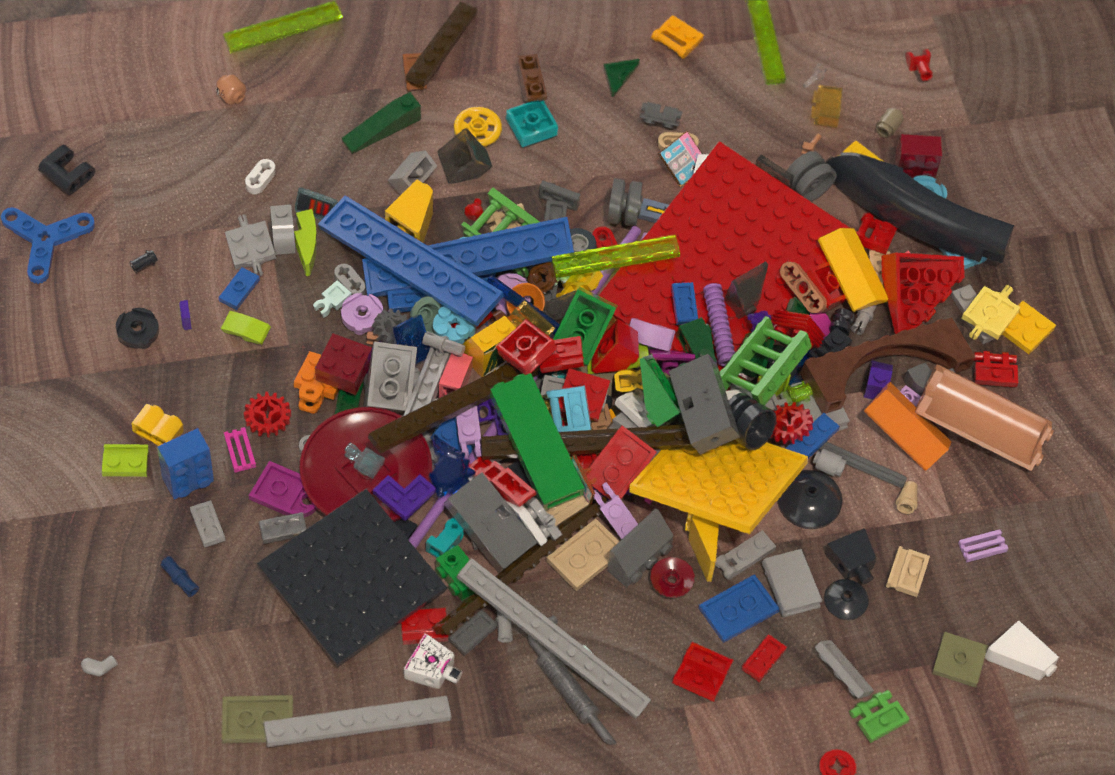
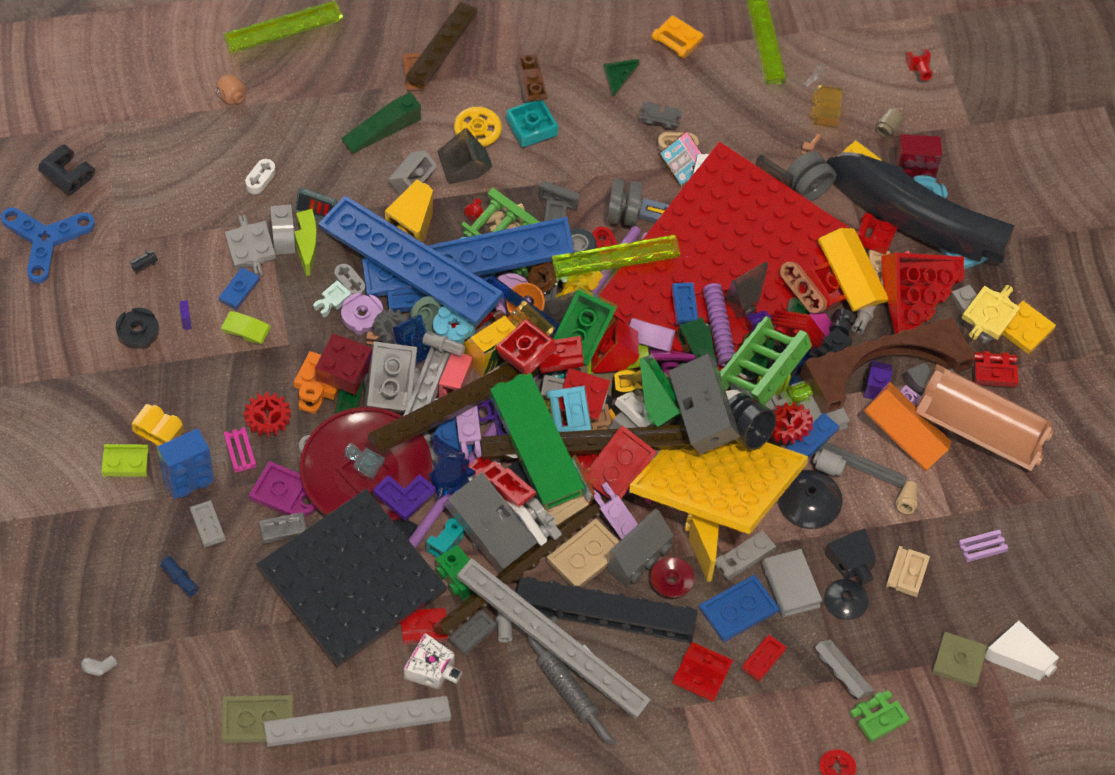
none -> black brick [517,577,698,644]

